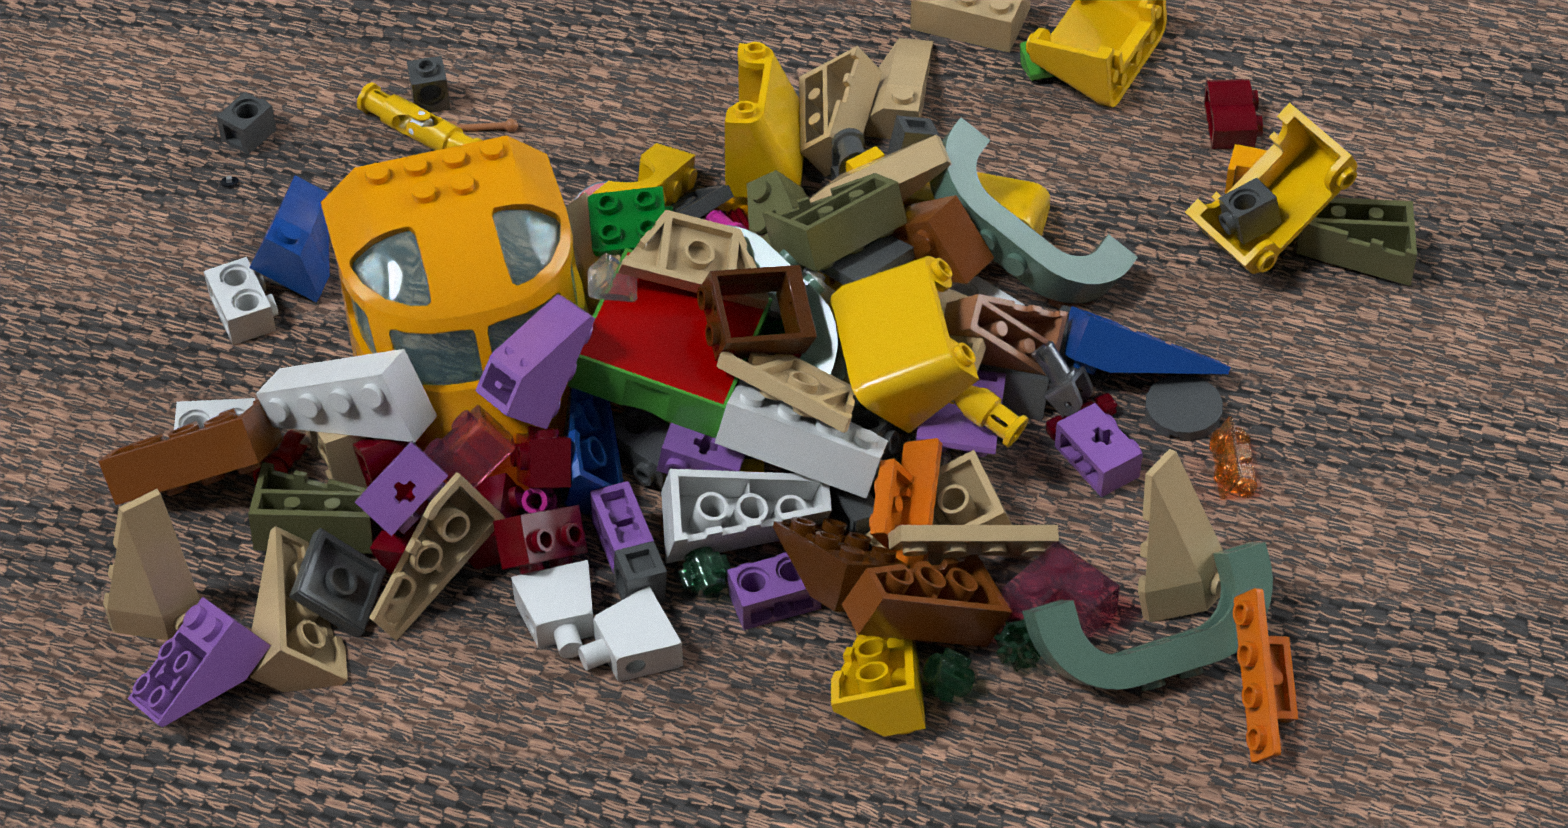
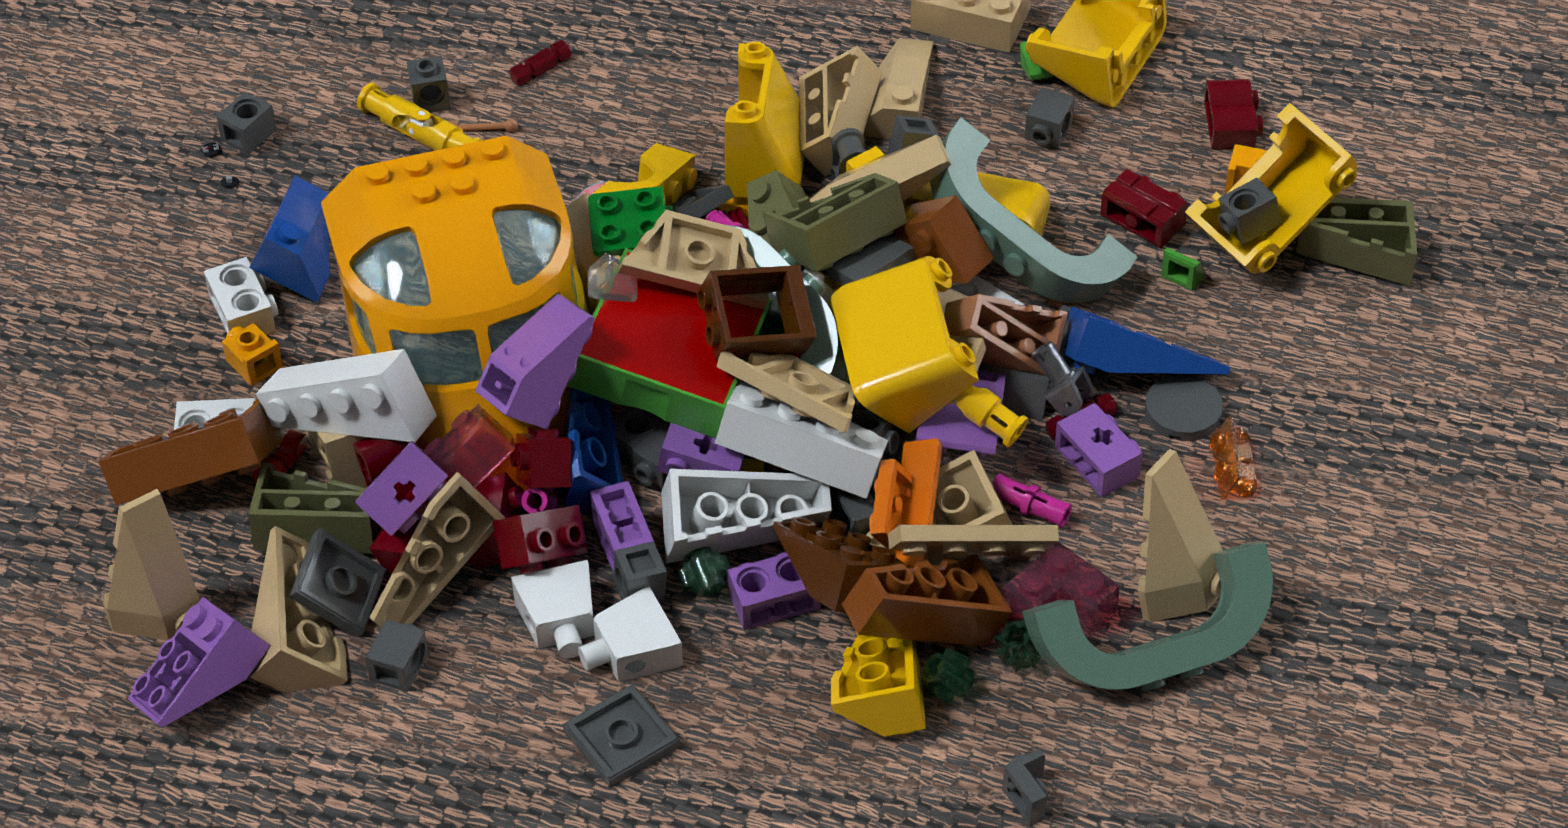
orange bracket [1233,588,1298,763] -> none
none -> black piece [202,143,220,156]
none -> light orange brick [222,323,283,386]
none -> dark grey brick [365,620,428,692]
none -> dark red axle [509,40,572,86]
none -> dark grey tile [563,684,681,788]
none -> dark pink pin [992,473,1072,528]
none -> dark grey bracket [1002,749,1048,826]
none -> dark grey brick [1025,87,1075,149]
none -> dark red brick [1100,169,1188,248]
none -> bright green slope [1161,248,1206,290]

